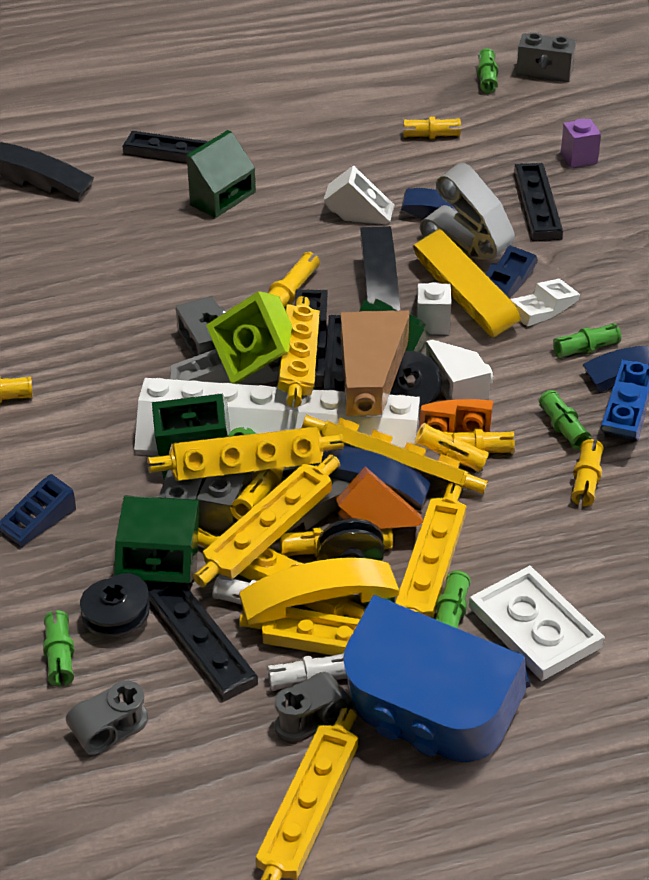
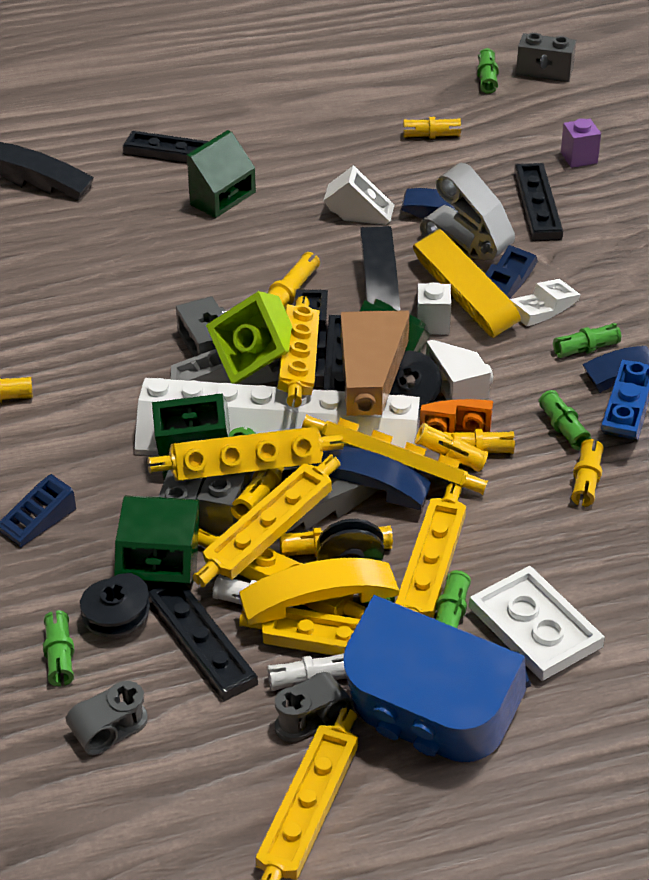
orange slope [336,466,424,529] -> none

